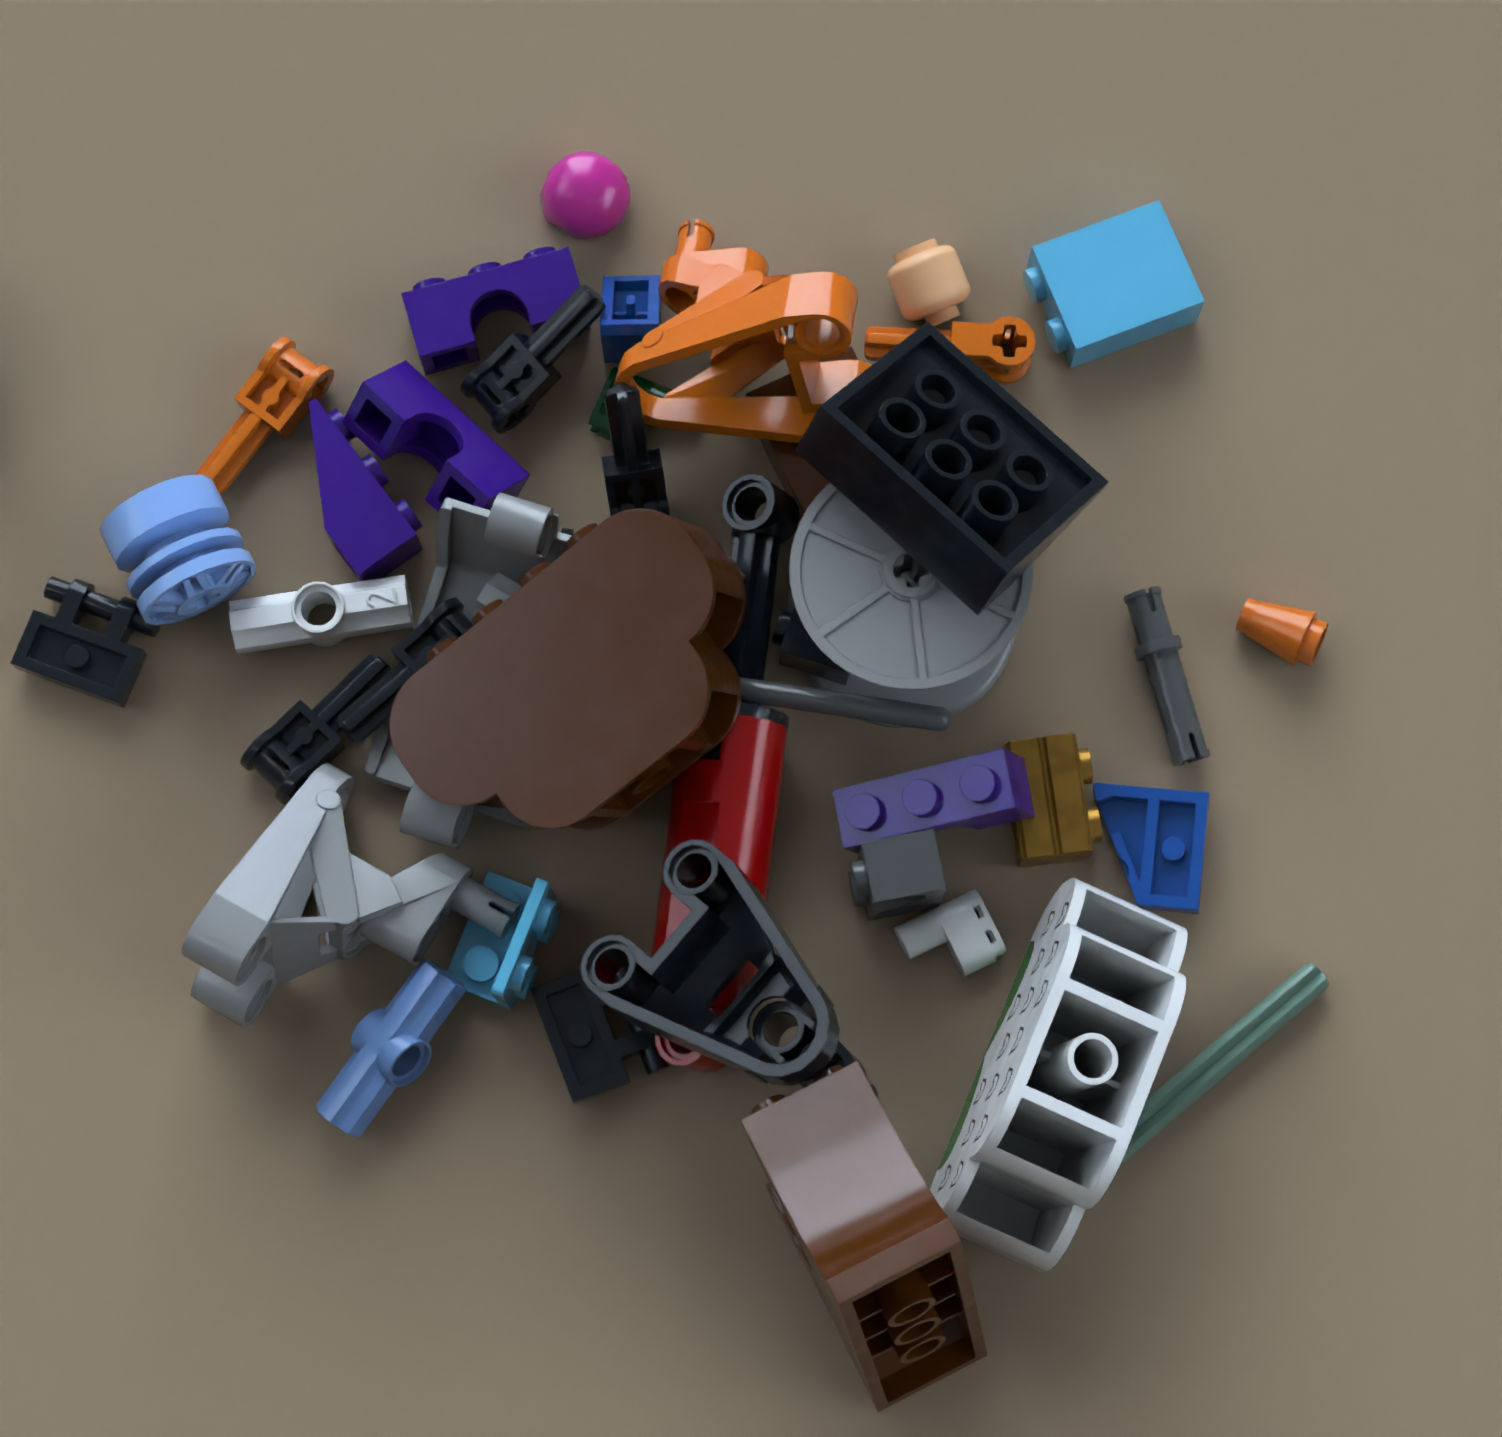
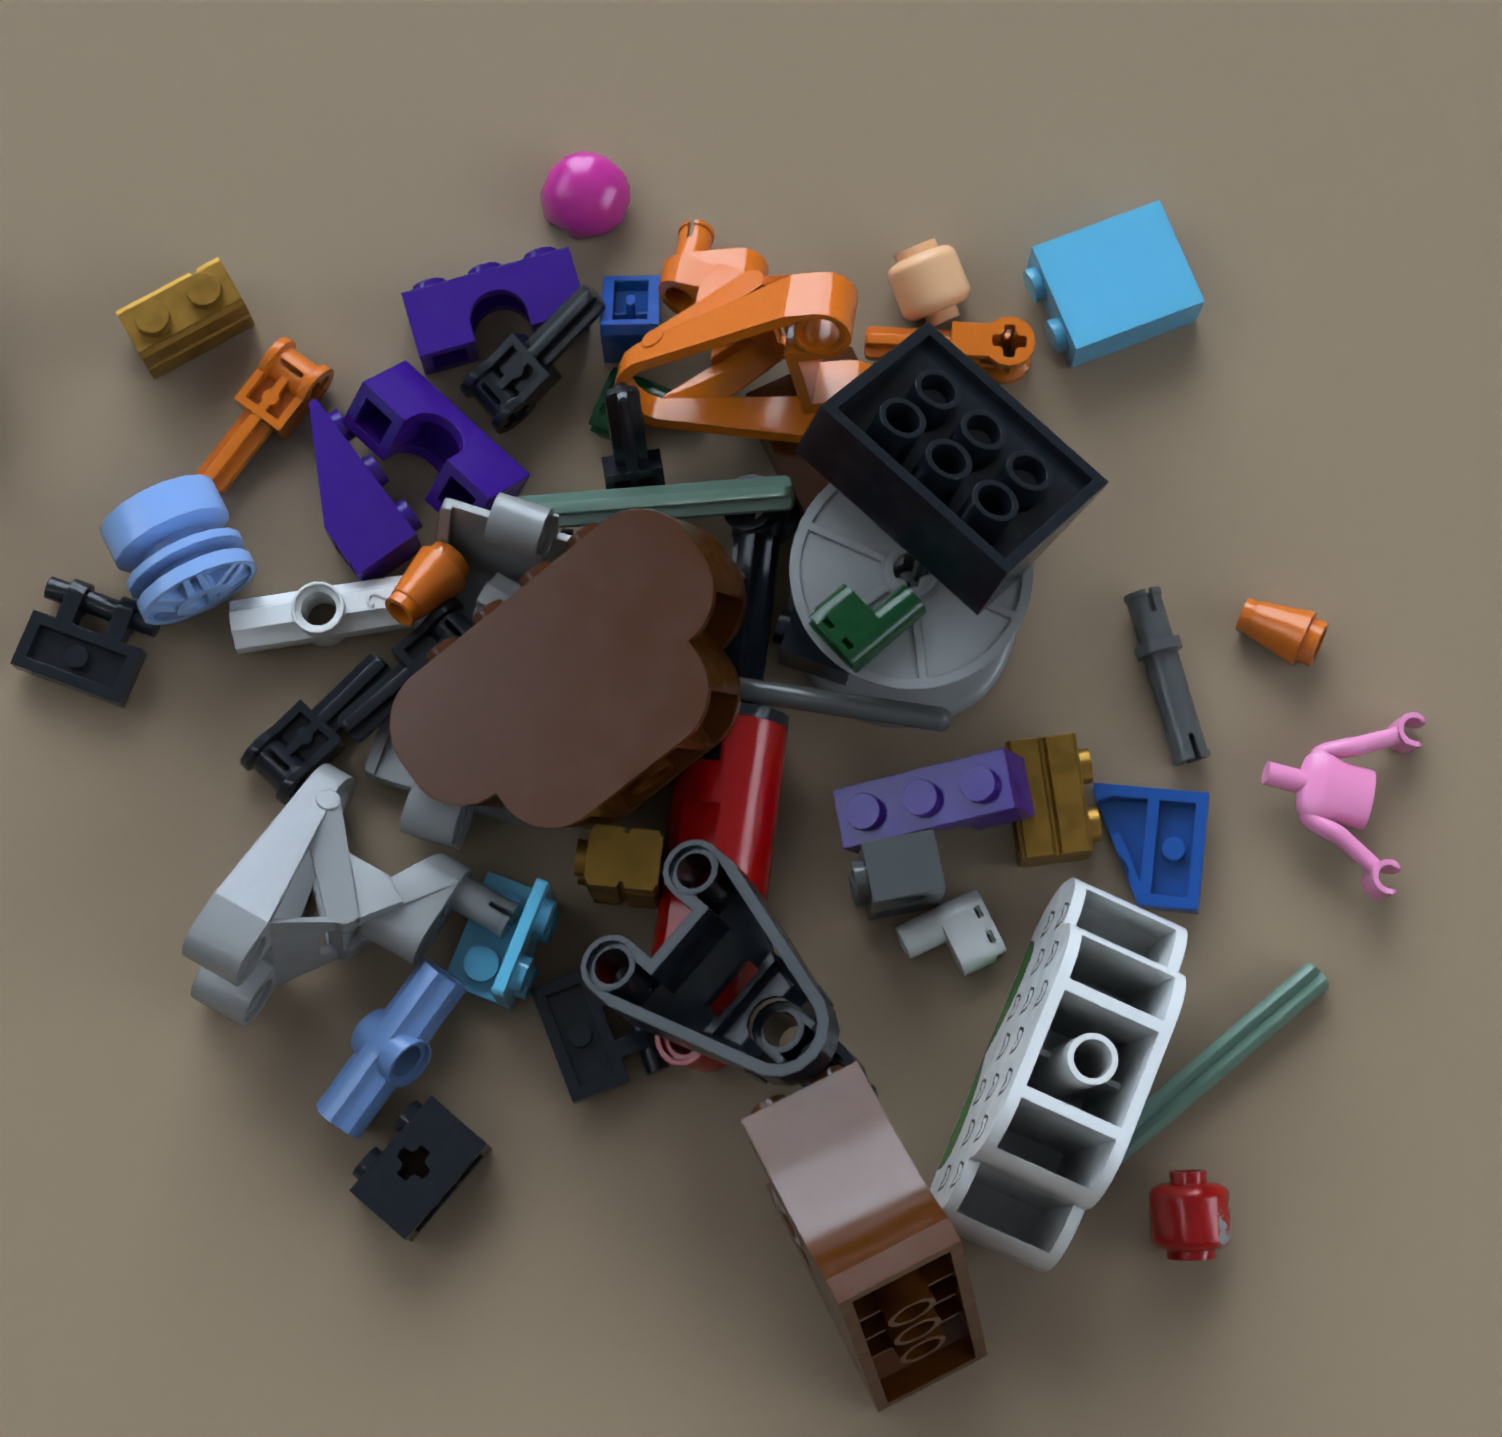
none -> pearl gold brick [115,257,255,380]
none -> black brick [349,1096,492,1242]
none -> orange cone [385,541,470,626]
none -> sand green axle [516,475,795,528]
none -> pearl gold brick [574,824,665,909]
none -> dark green piece [808,584,927,673]
none -> red head [1149,1169,1231,1261]
none -> bright pink piece [1261,712,1426,900]

